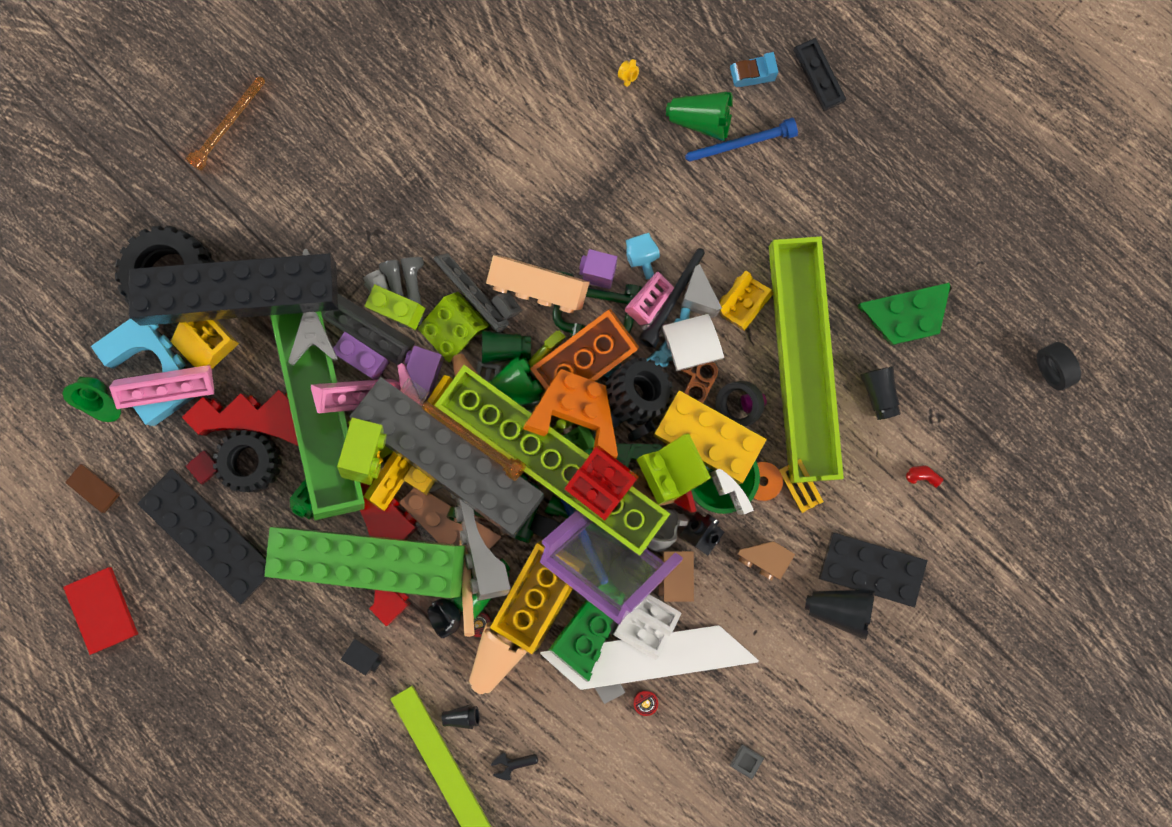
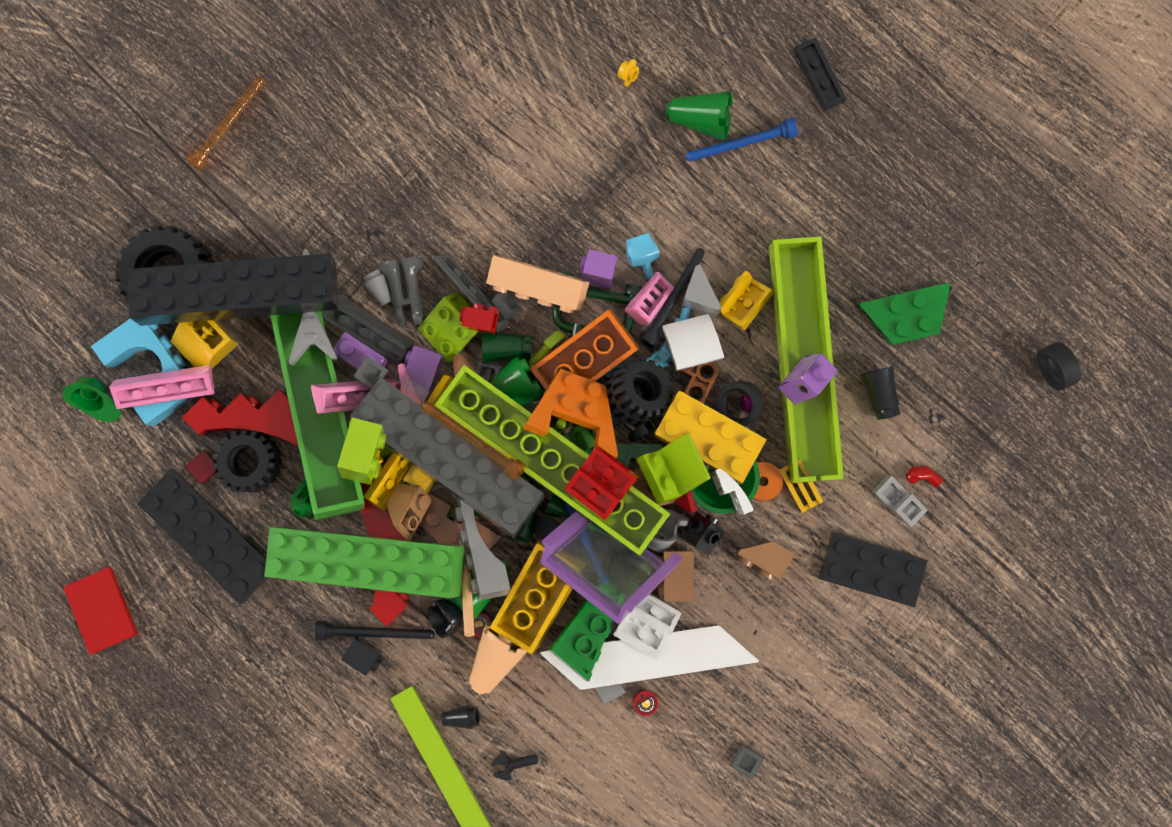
reddish brown tile [65,464,120,513] -> none
lime brick [364,284,425,330] -> none
dark azure leg [730,52,778,87] -> none
black cone [805,590,875,640] -> none
none -> black piece [315,620,435,641]
none -> dark grey tile [353,356,388,389]
none -> medium nougat slope [386,484,432,541]
none -> red brick [460,304,500,334]
none -> medium lavender torso [778,353,837,405]
none -> light grey slope [872,475,927,528]

